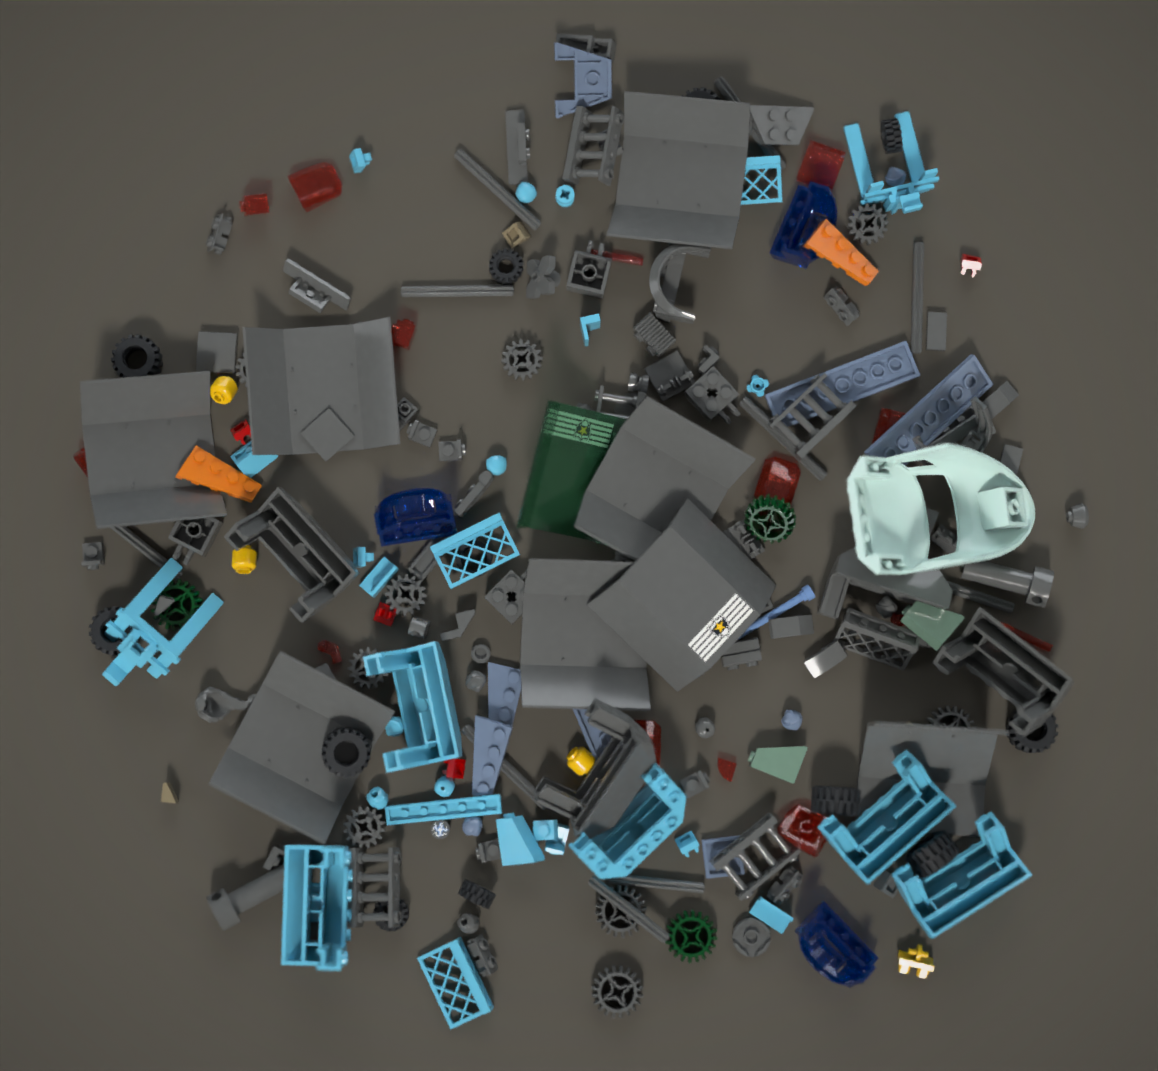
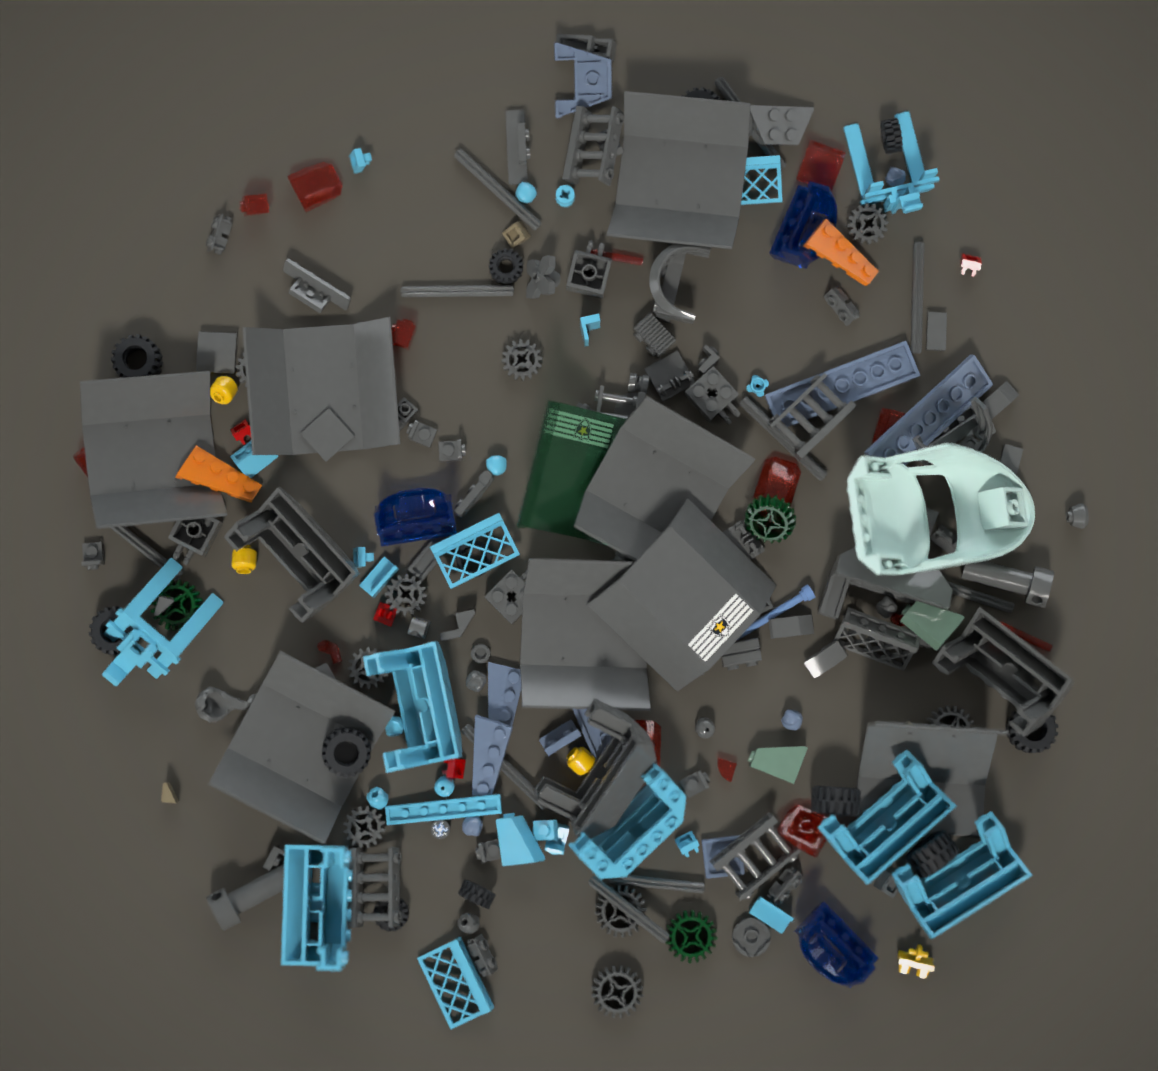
none -> sand blue bracket [539,720,581,756]

